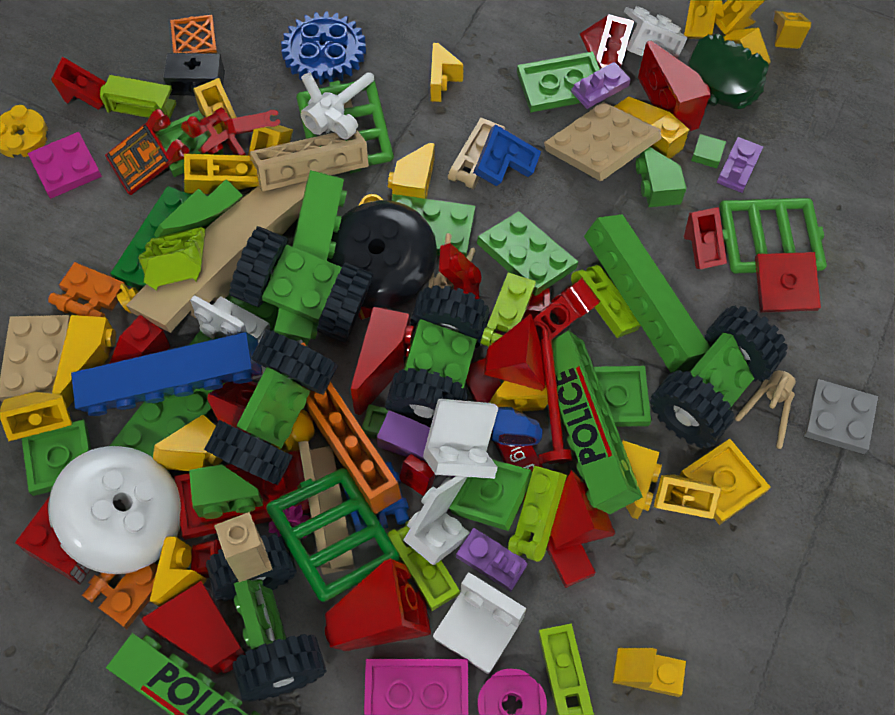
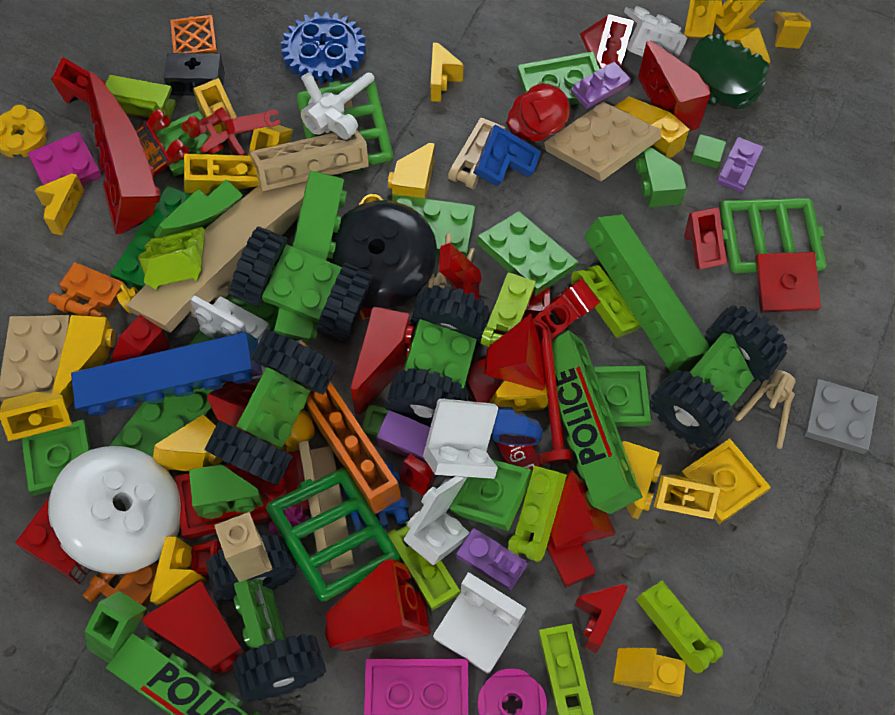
none -> yellow slope [35,173,85,235]
none -> bright green slope [84,591,147,663]
none -> red wedge [87,73,160,234]
none -> red helmet [506,83,570,141]
none -> red slope [575,584,628,653]
none -> lime plate [636,580,723,673]

